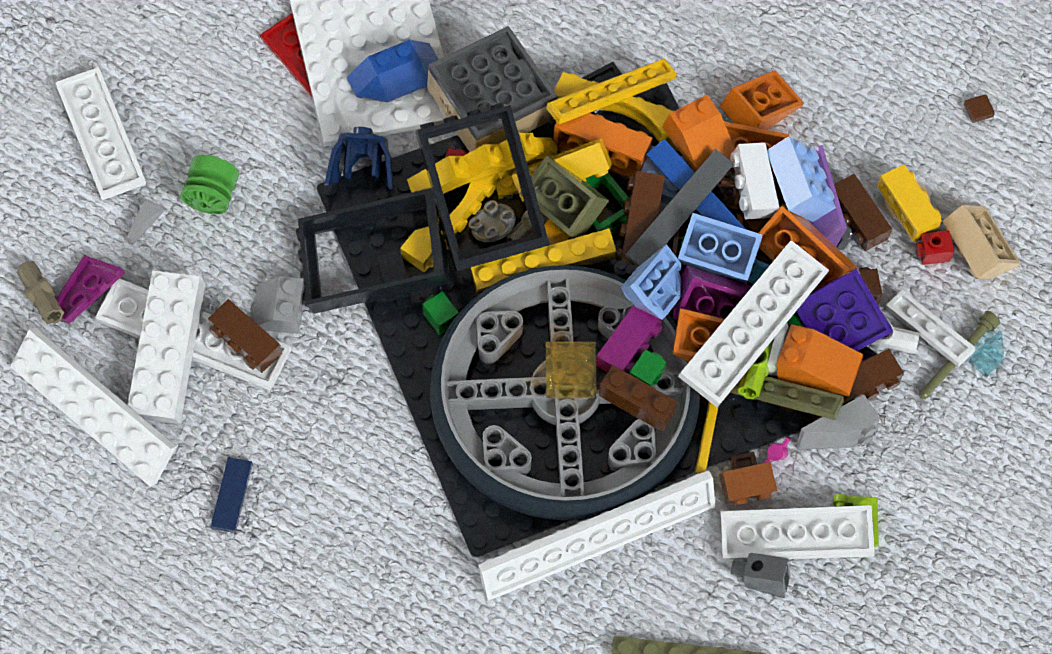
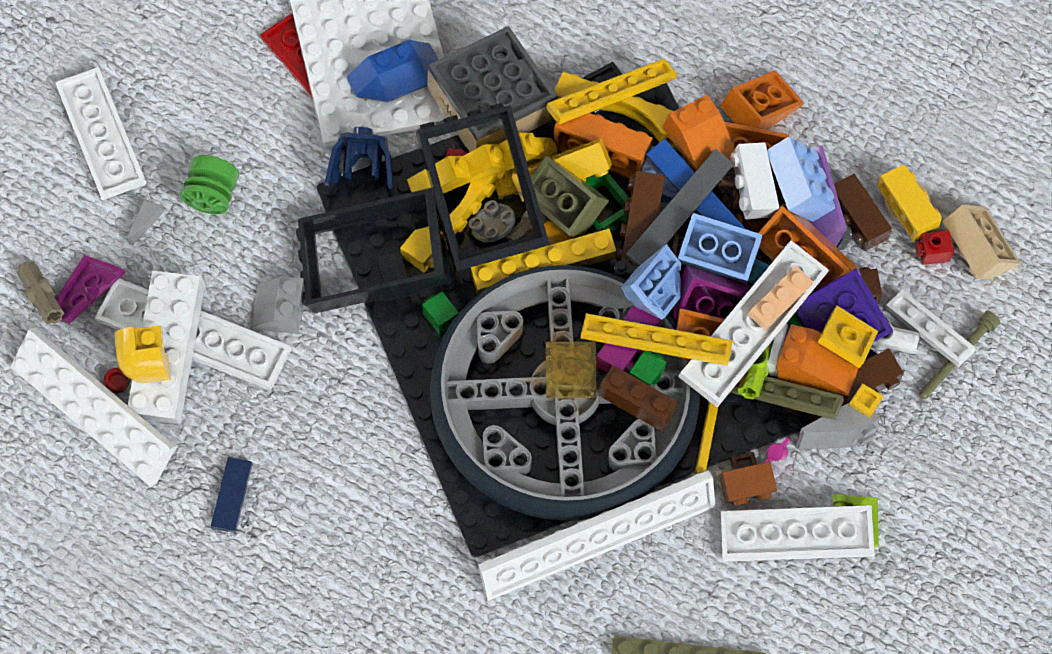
reddish brown brick [208,299,282,373] -> none
dark grey torso [731,553,791,598] -> none
reddish brown tile [964,94,995,123] -> none
clear light blue tile [969,330,1004,378] -> none
none -> red tile [104,368,129,393]
none -> yellow brick [114,325,171,383]
none -> yellow tile [581,313,733,366]
none -> light nougat plate [747,266,814,331]
none -> yellow plate [818,306,878,368]
none -> yellow tile [849,383,884,418]

